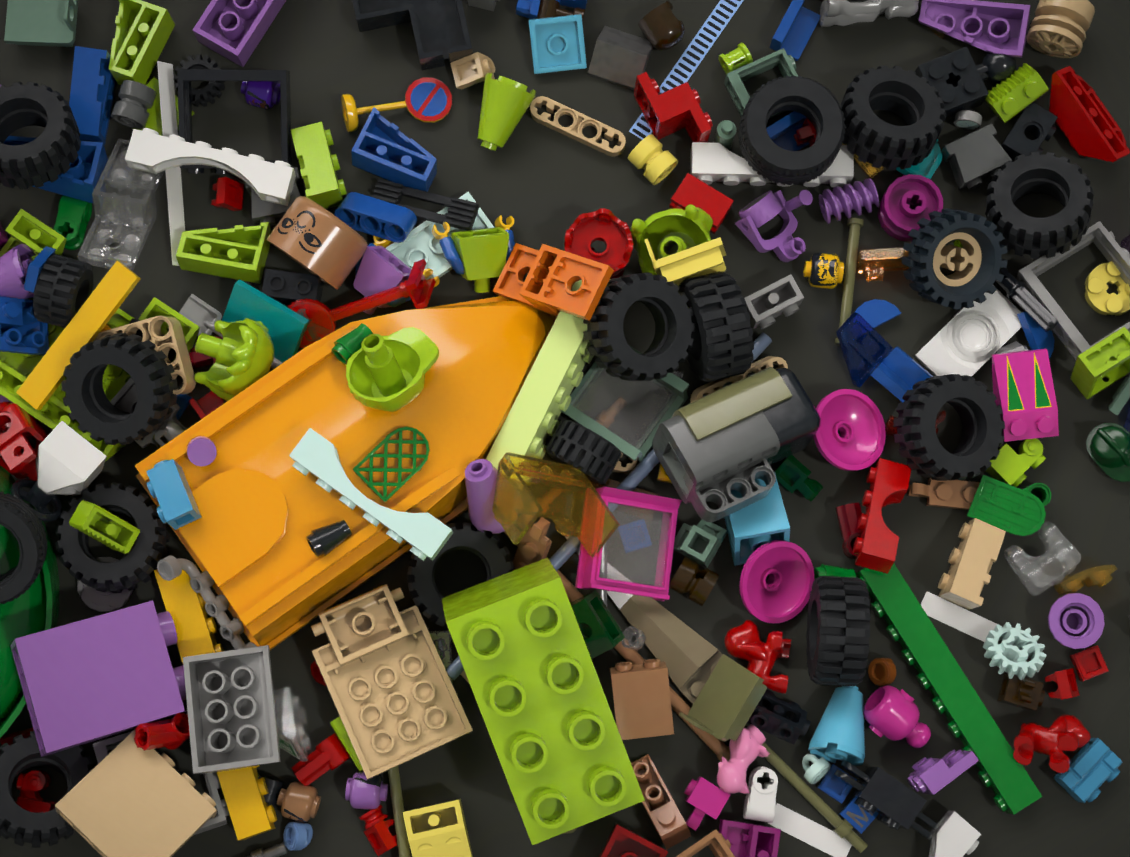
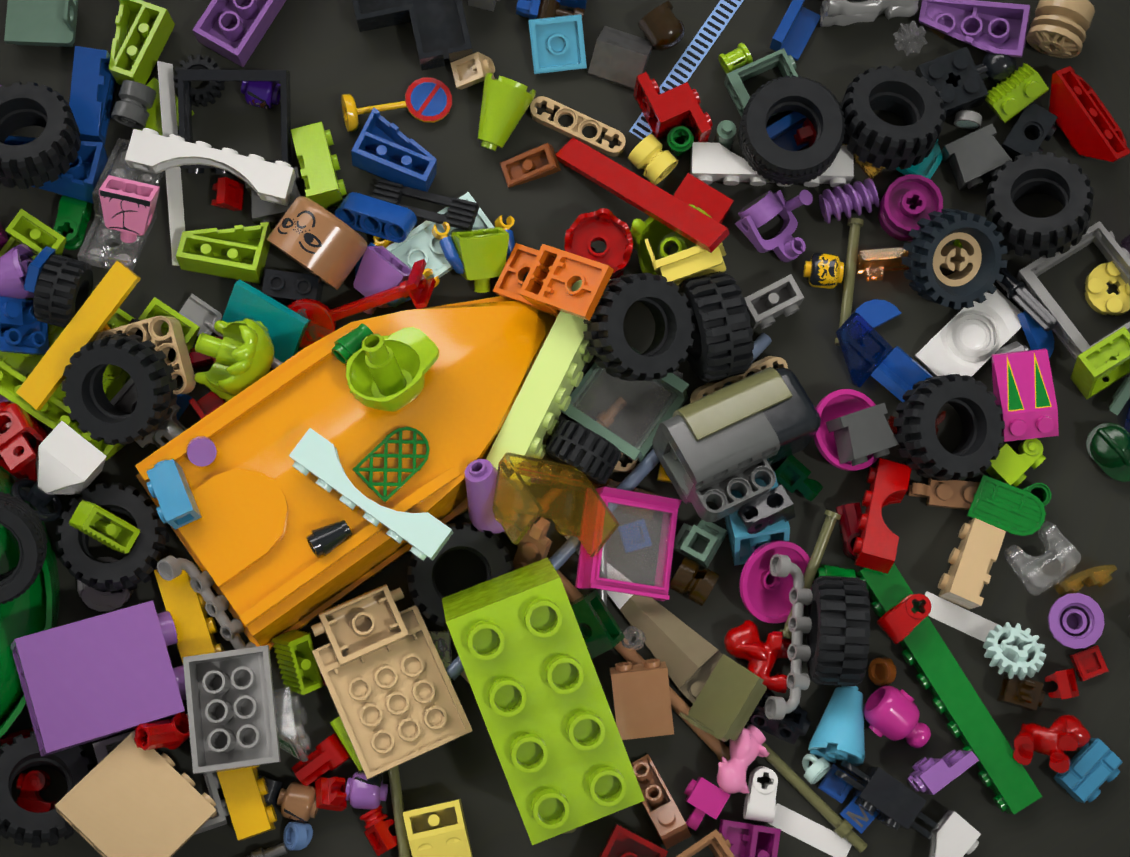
none -> bright pink torso [99,175,160,243]
none -> lime brick [271,629,324,695]
none -> red tile [315,777,347,812]
none -> dark orange slope [500,143,561,188]
none -> red tile [555,137,730,253]
none -> green cone [667,126,694,156]
none -> black leg [737,484,795,534]
none -> light grey bar [764,554,813,720]
none -> olive bar [780,509,841,639]
none -> dark grey hips [826,403,899,466]
none -> red piece [876,594,932,644]
none -> clear gear [893,21,928,56]

